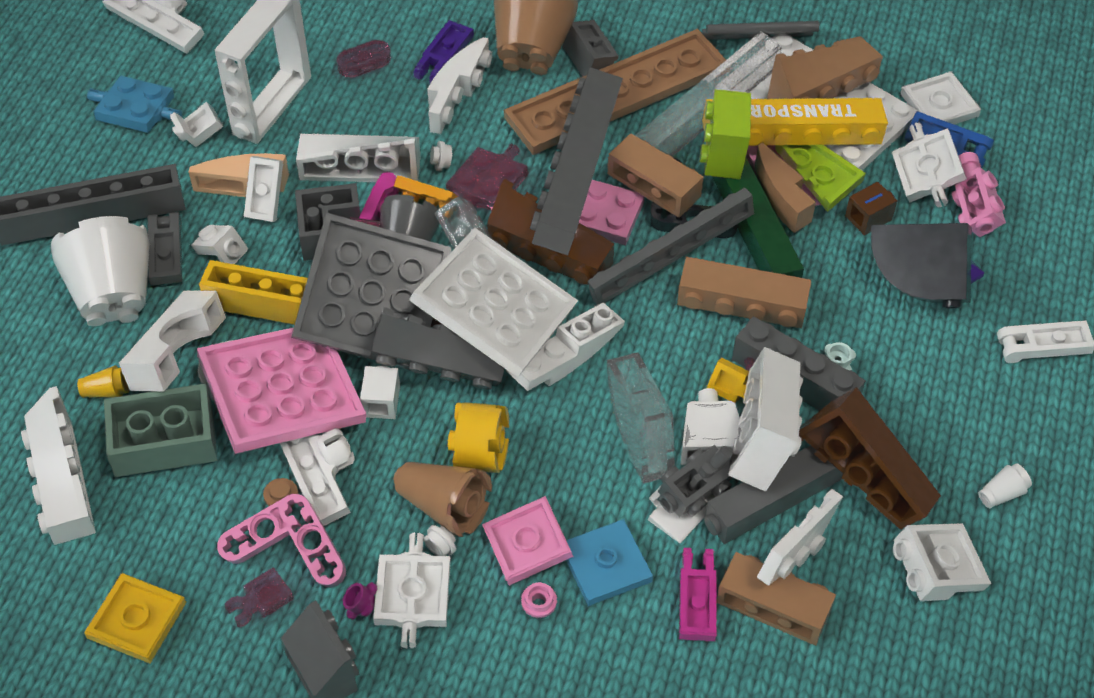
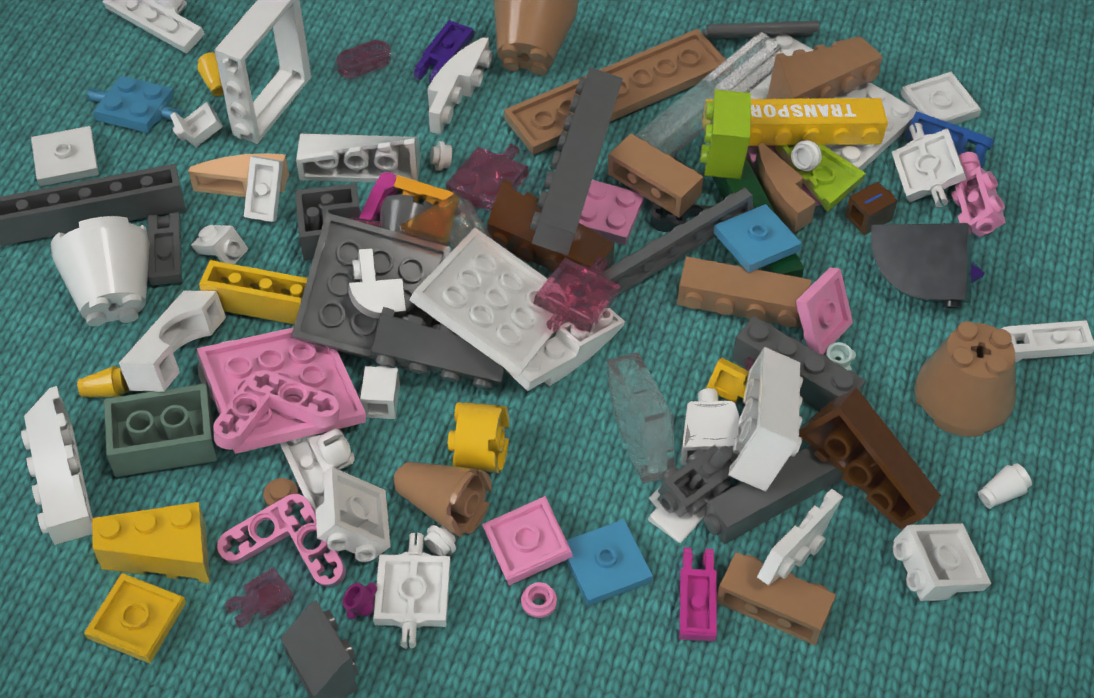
dark grey hinge [562,20,619,77] -> none
none -> white plate [31,126,99,187]
none -> yellow wedge [92,502,210,583]
none -> yellow cone [197,53,224,97]
none -> bright pink beam [213,370,340,450]
none -> white plate [316,467,390,562]
none -> white brick [348,249,406,319]
none -> clear orange slope [400,194,459,246]
none -> clear pink plate [533,257,621,333]
none -> dark azure plate [713,204,802,273]
none -> white plate [791,140,822,171]
none -> bright pink plate [796,268,853,354]
none -> medium nougat cone [915,321,1016,437]

